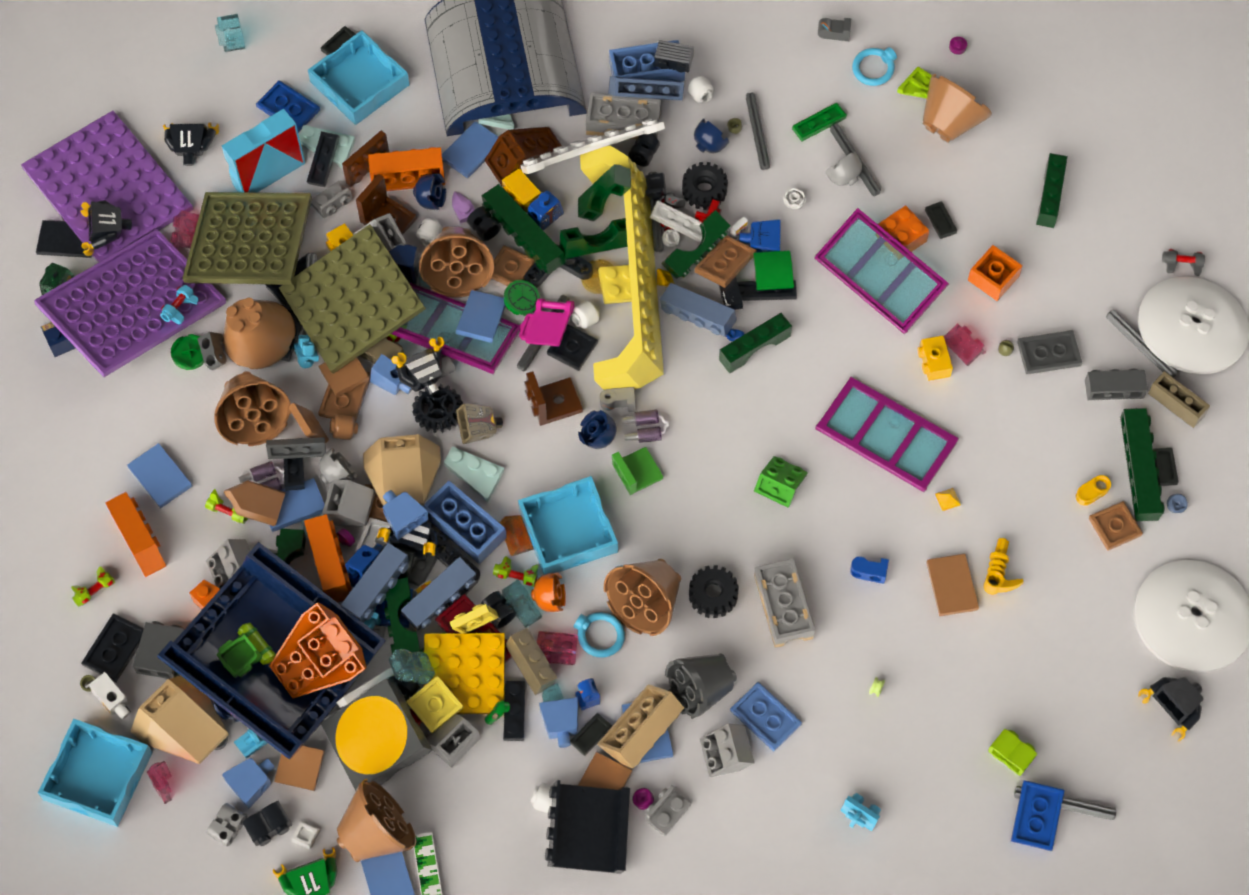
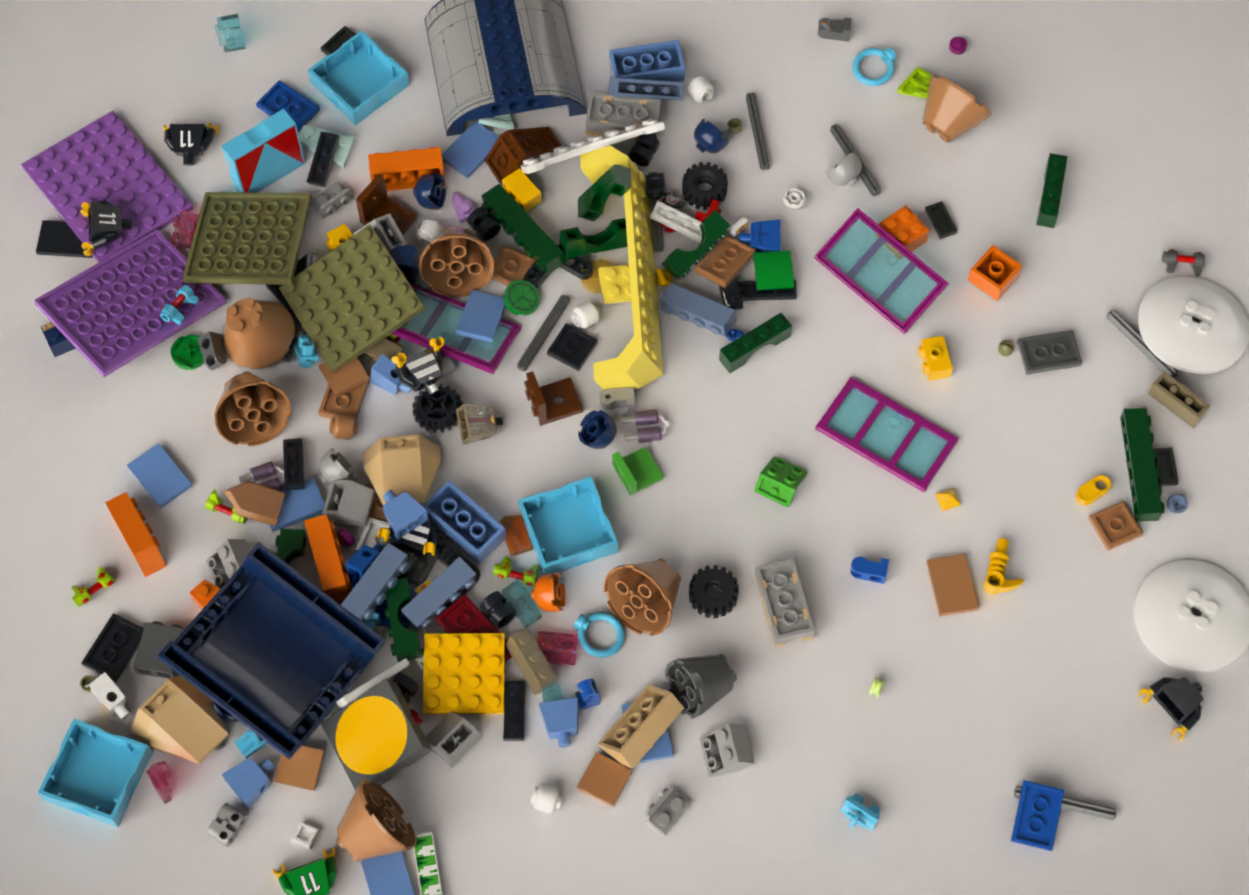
clear green torso [39,263,75,295] -> none
bright green piece [216,622,276,678] -> none
black brick [242,801,292,846] -> none
dark grey plate [266,437,327,459] -> none
orange wedge [269,602,367,698] -> none
medium nougat tile [289,403,329,443] -> none
reddish brown plate [342,130,389,187] -> none
clear light blue brick [388,649,435,684] -> none
light yellow plate [406,676,464,734] -> none
light aqua wing [444,446,504,503] -> none
light yellow plate [450,604,499,634] -> none
green arm [485,700,510,725] -> none
dark pink piece [519,298,575,346] -> none
blue torso [528,191,564,231] -> none
black panel [545,780,630,874] -> none
pearl dark grey tile [570,713,612,756] -> none
magenta tile [632,788,654,810] -> none
black brick [654,40,694,73] -> none
white plate [662,229,680,248] -> none
medium blue tile [730,682,802,752] -> none
green tile [792,102,847,142] -> none
clear pink bracket [944,323,986,366] -> none
lime brick [988,729,1037,776] -> none
dark grey brick [1085,368,1148,401] -> none

